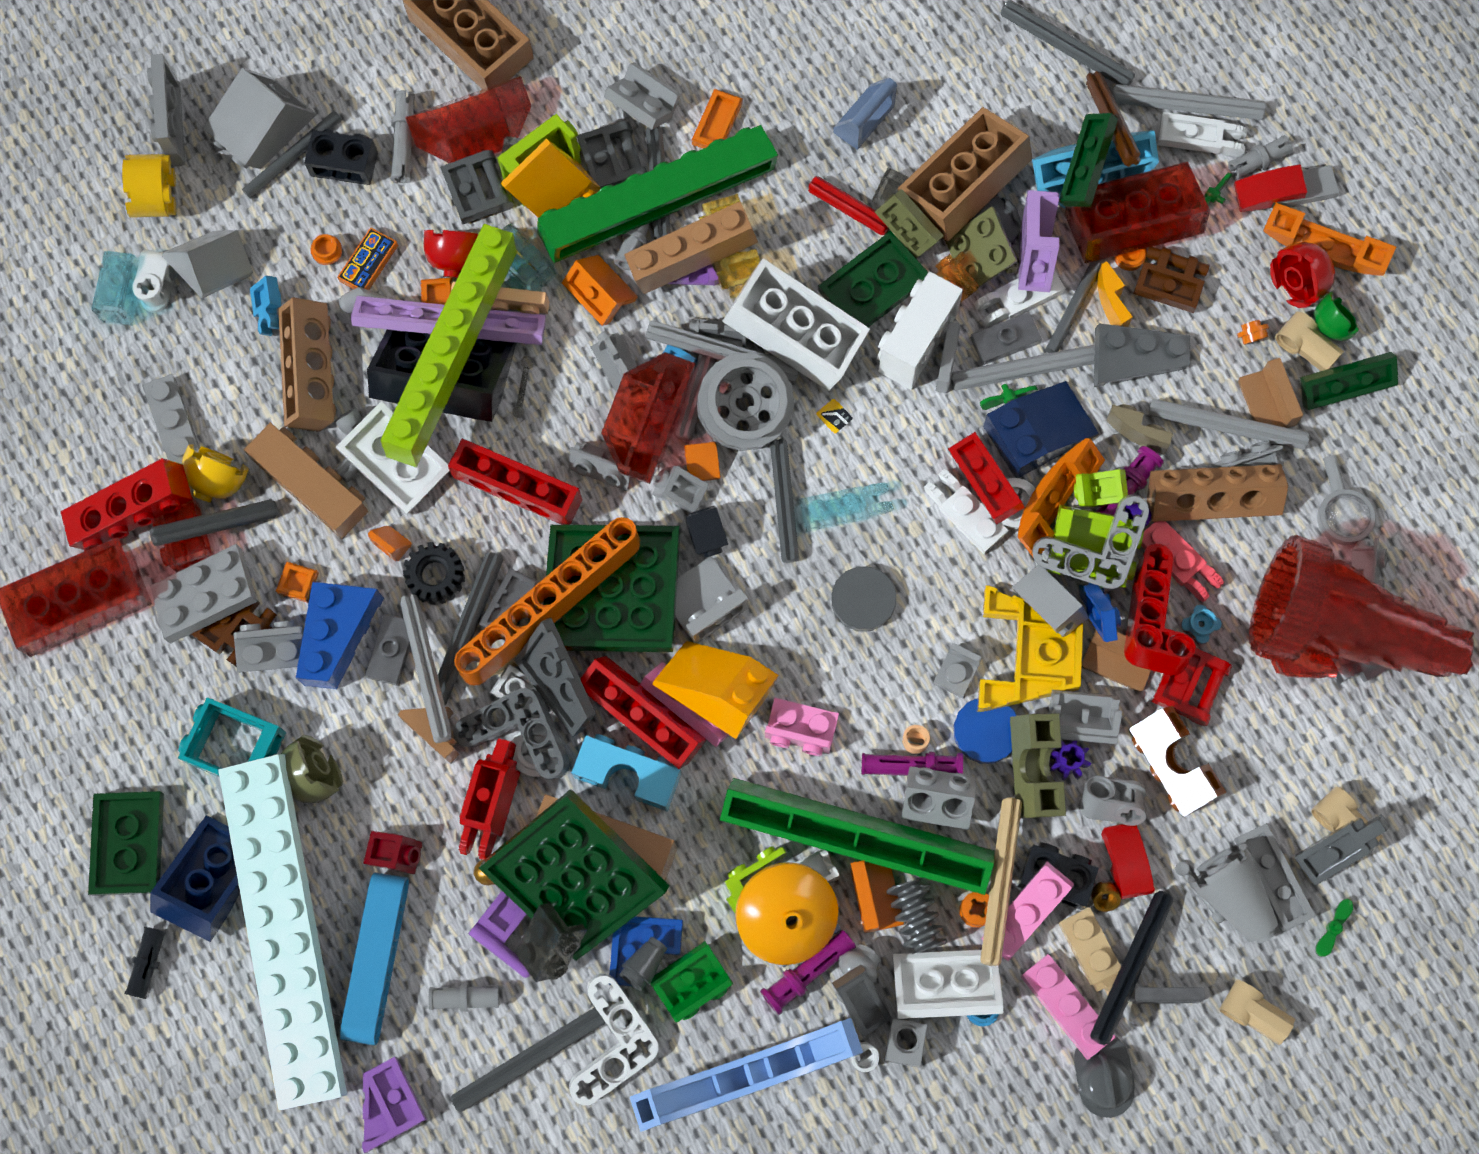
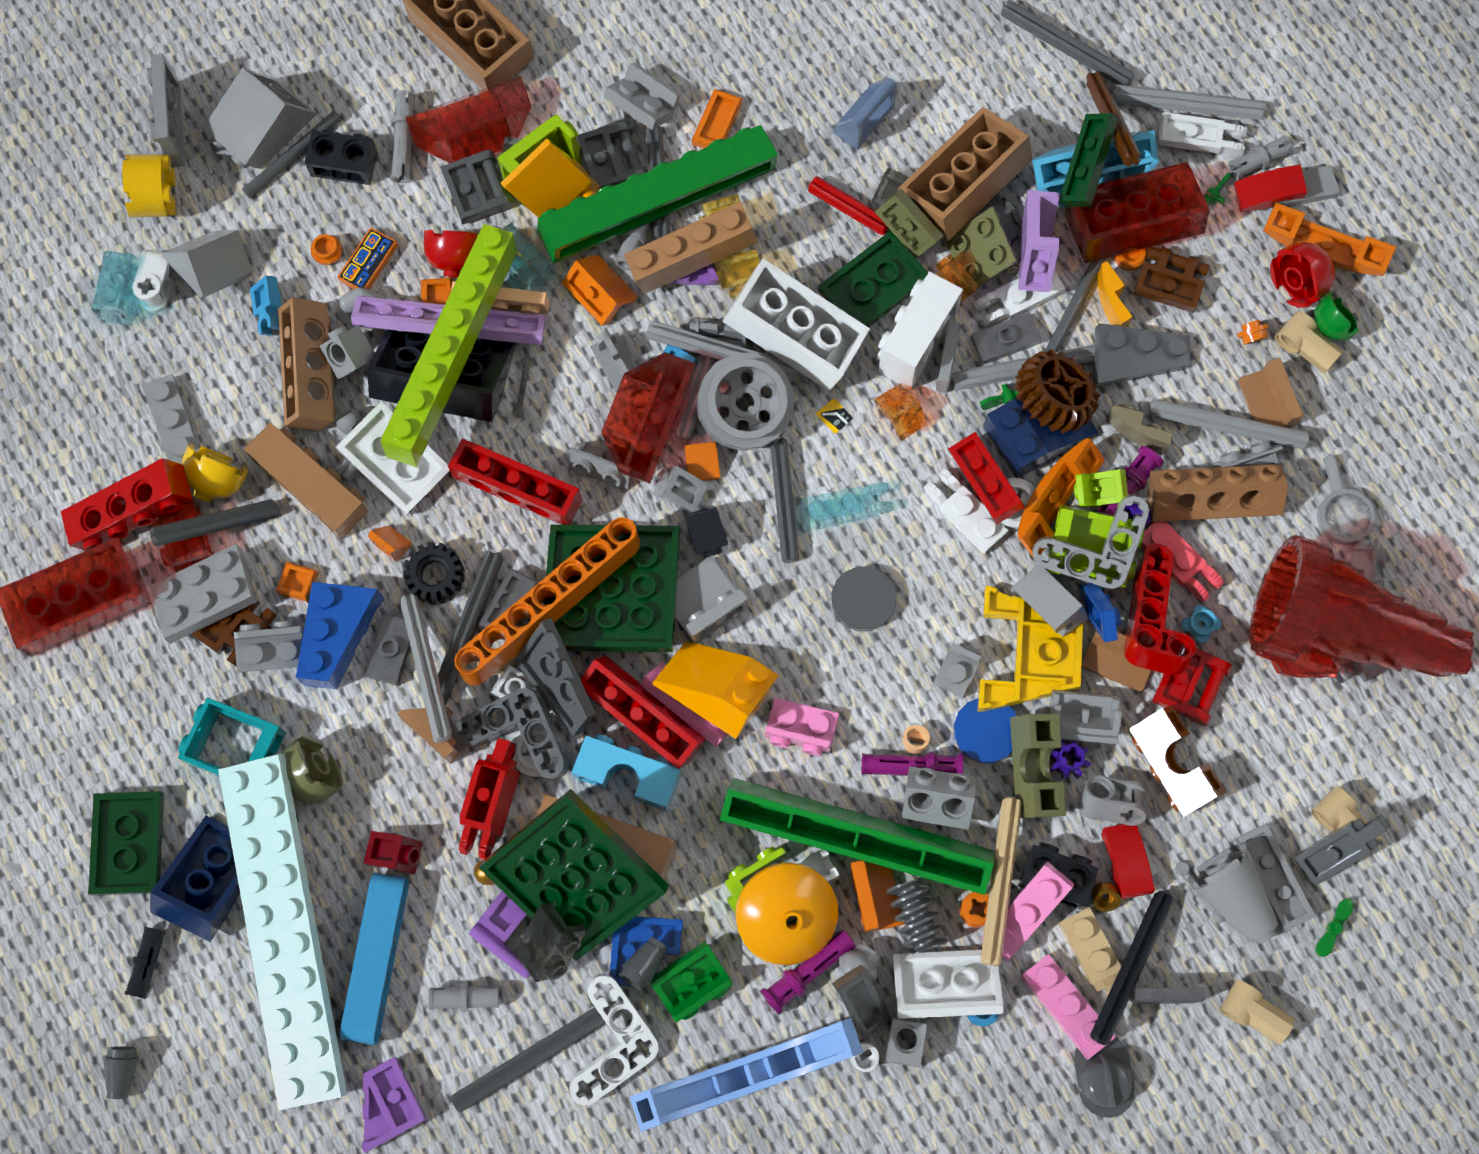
dark green plate [1300,352,1398,410] -> none
none -> dark grey cone [103,1046,139,1099]
none -> light grey brick [320,325,375,380]
none -> clear orange bracket [874,383,927,440]
none -> reddish brown gear [1014,349,1100,434]

